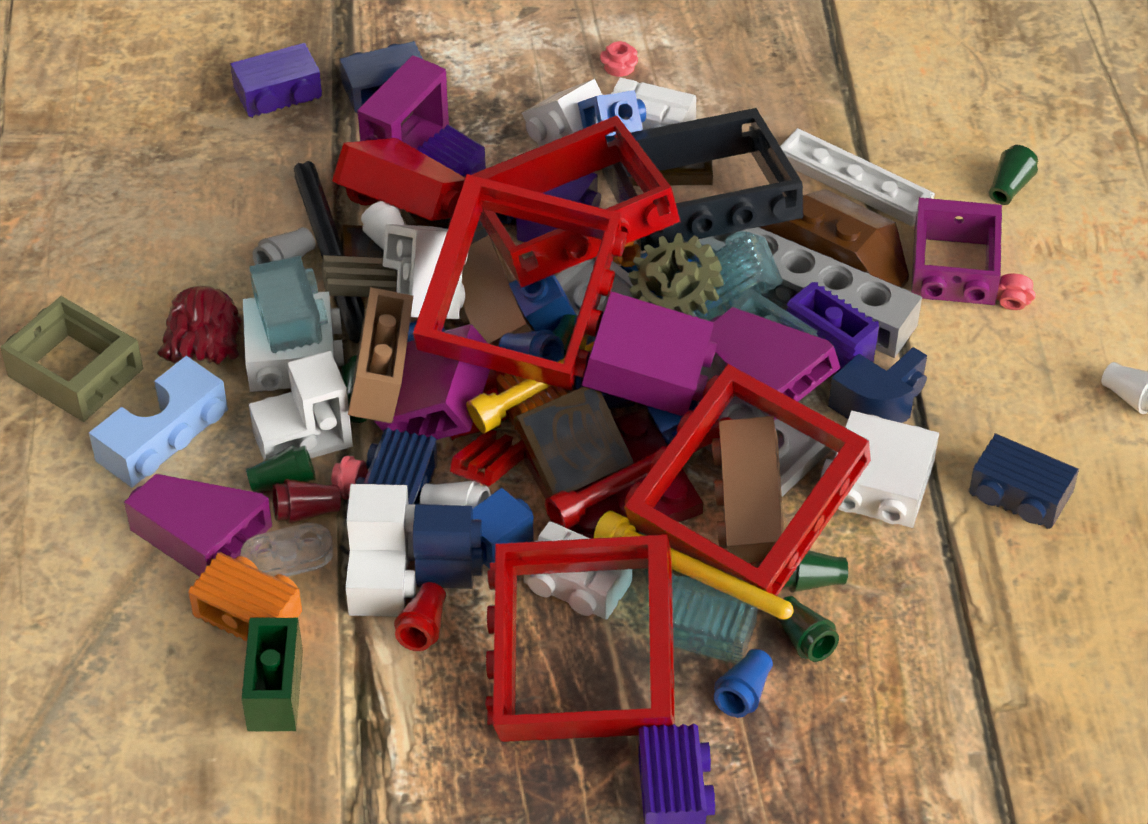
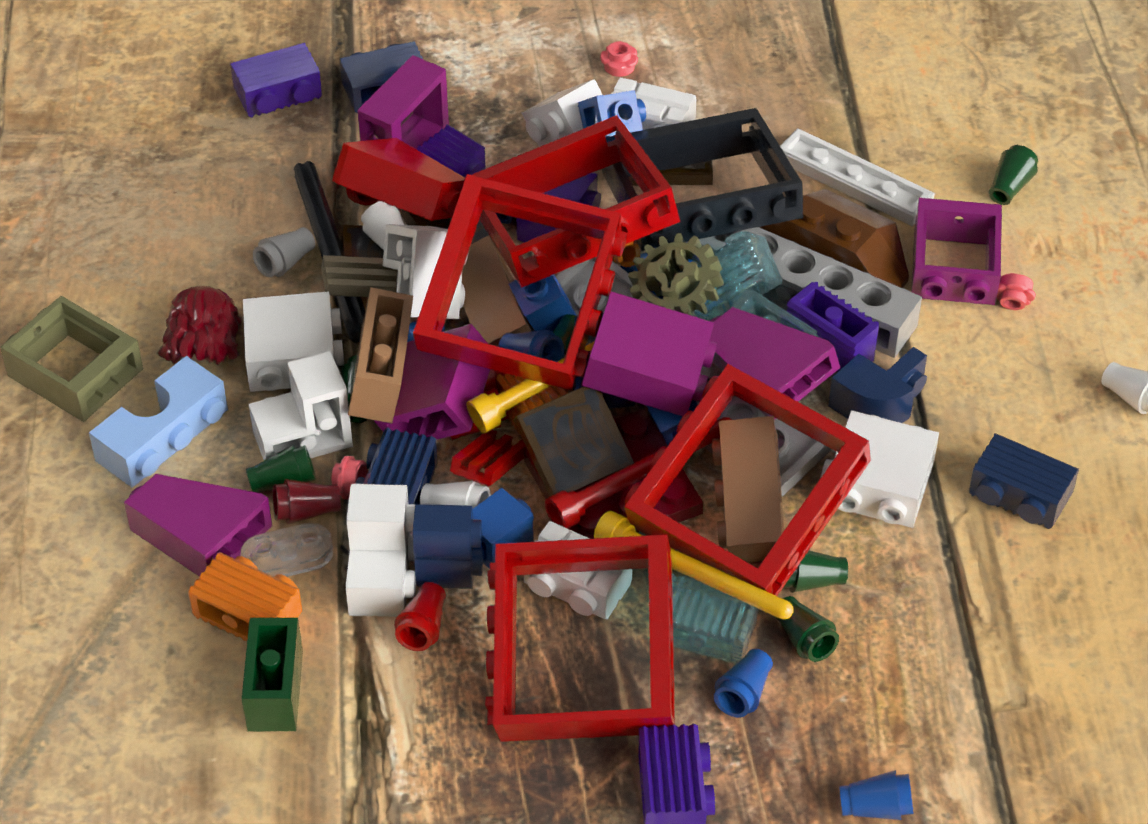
clear light blue brick [249,256,328,354] -> none
none -> blue cone [839,770,914,820]

